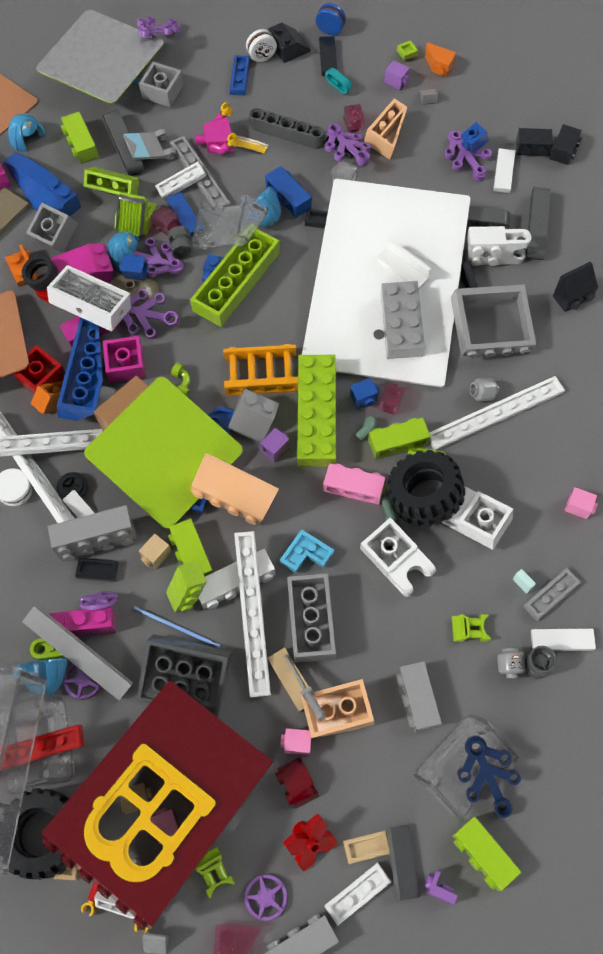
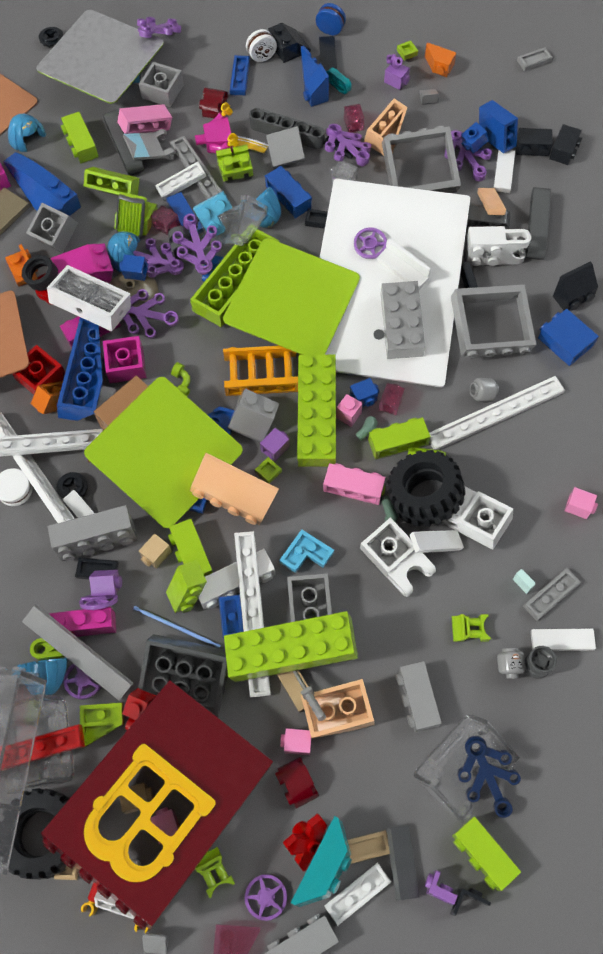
none -> black gear [39,27,63,48]
none -> lime wing [80,703,124,747]
none -> medium lavender brick [89,570,122,596]
none -> bright pink brick [117,104,172,134]
none -> red brick [122,688,156,730]
none -> medium lavender plant [172,214,222,275]
none -> medium azure plate [193,191,232,236]
none -> dark red cylinder [199,87,229,118]
none -> lime hips [216,145,253,182]
none -> blue plate [218,594,244,638]
none -> lime piece [223,238,360,355]
none -> lime brick [224,611,358,682]
none -> lime plate [255,457,282,484]
none -> light grey tile [266,126,305,168]
none -> teal wedge [291,816,352,907]
none -> blue wedge [301,46,329,107]
none -> bright pink brick [336,394,362,427]
none -> medium lavender wheel [354,227,387,259]
none -> light grey window [382,126,461,193]
none -> medium lavender arm [386,54,403,68]
none -> white tile [410,530,464,553]
none -> black bracket [450,888,491,916]
none -> light nougat tile [477,188,506,215]
none -> blue brick [479,100,518,153]
none -> light grey tile [517,47,553,72]
none -> blue brick [538,309,599,366]

